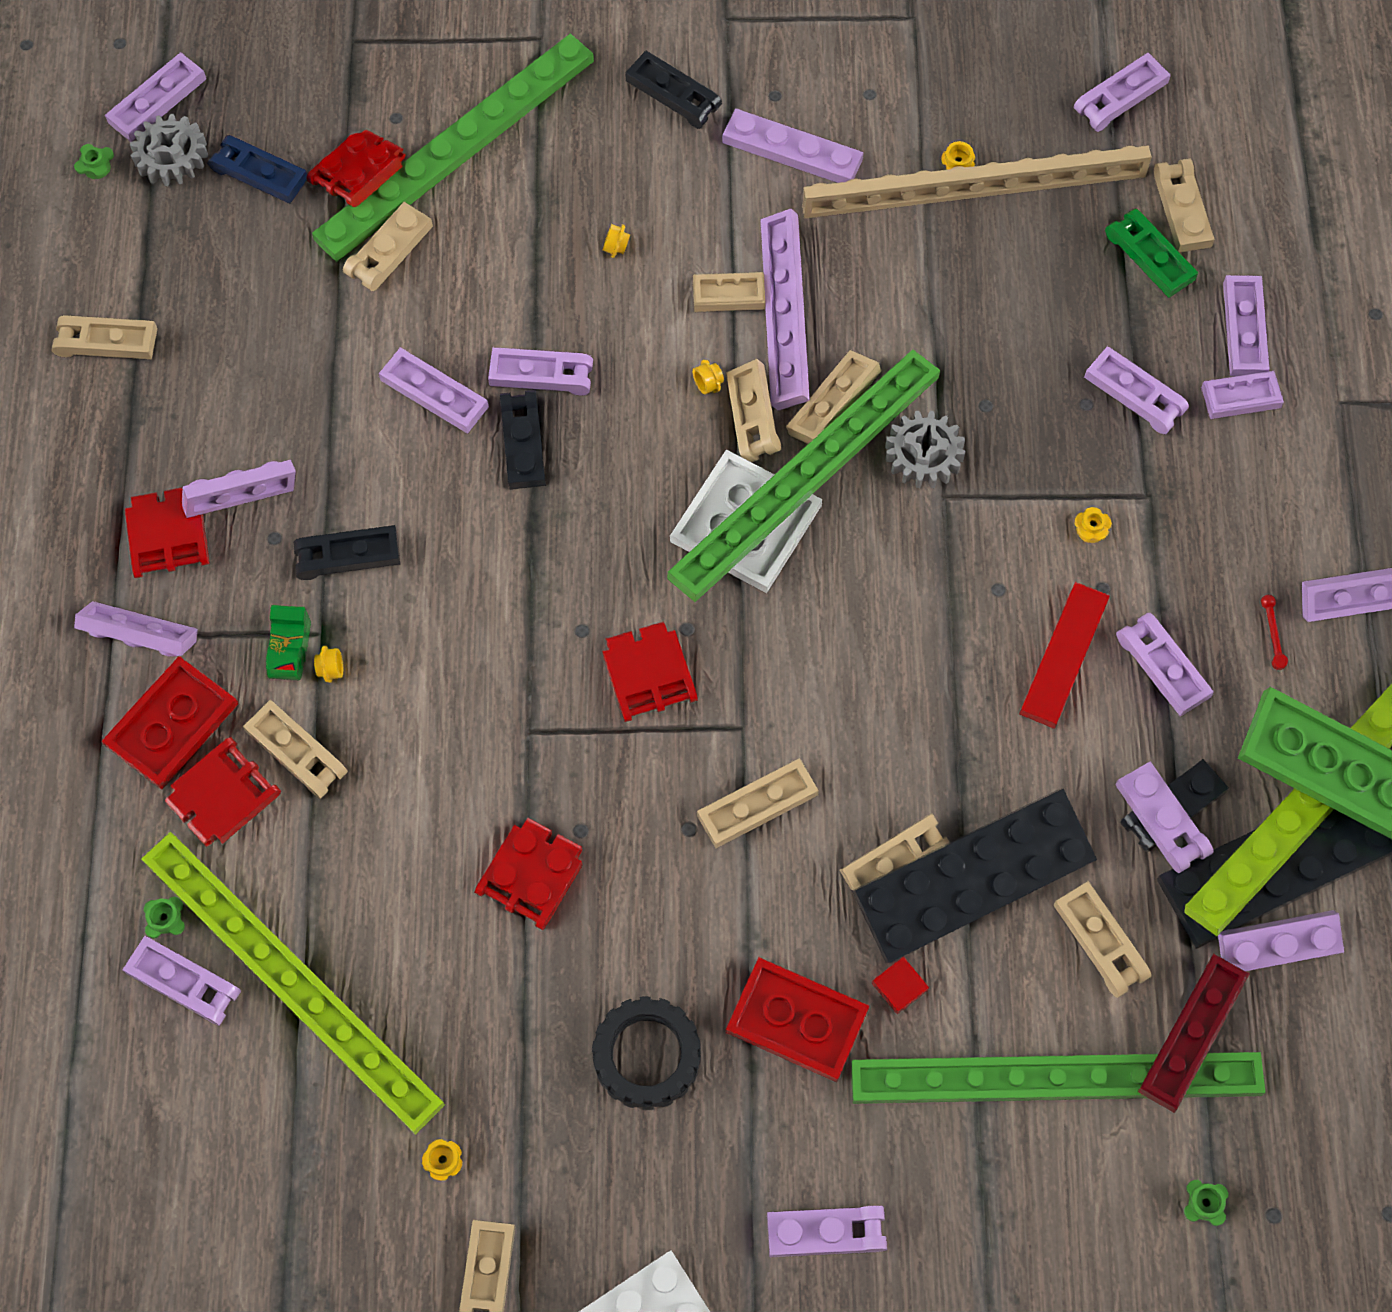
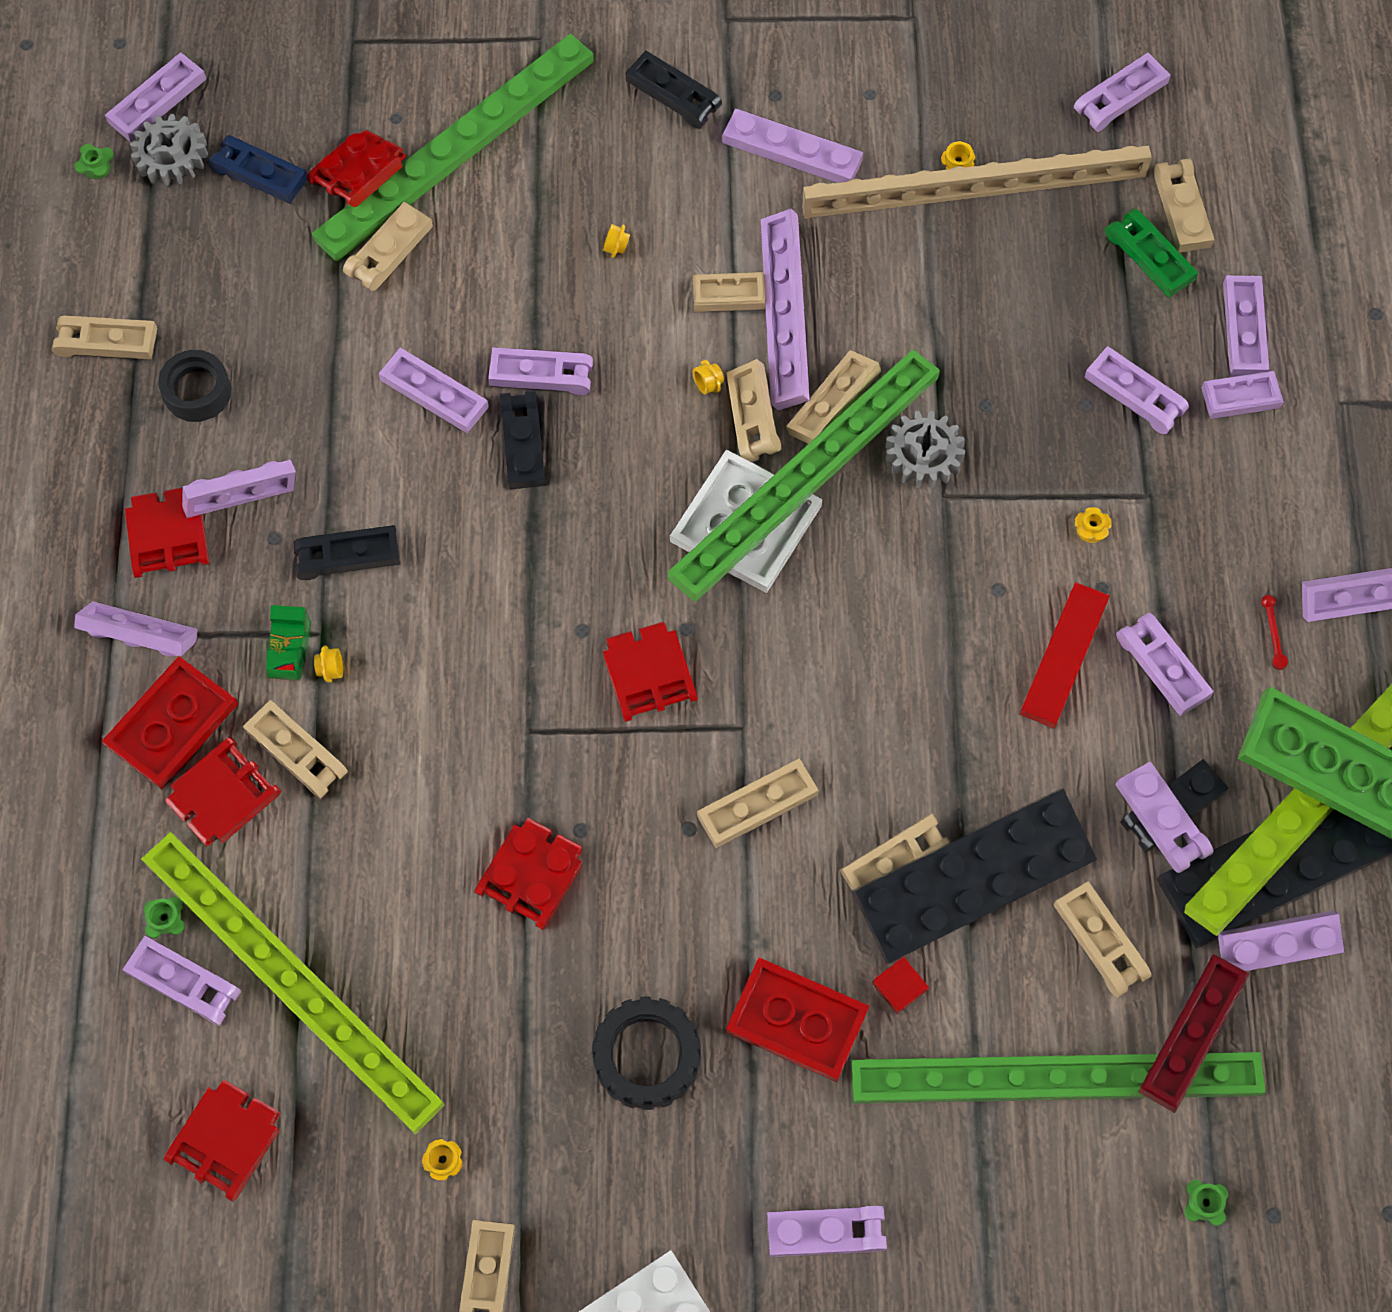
none -> black tyre [158,350,232,422]
none -> red plate [163,1079,281,1202]

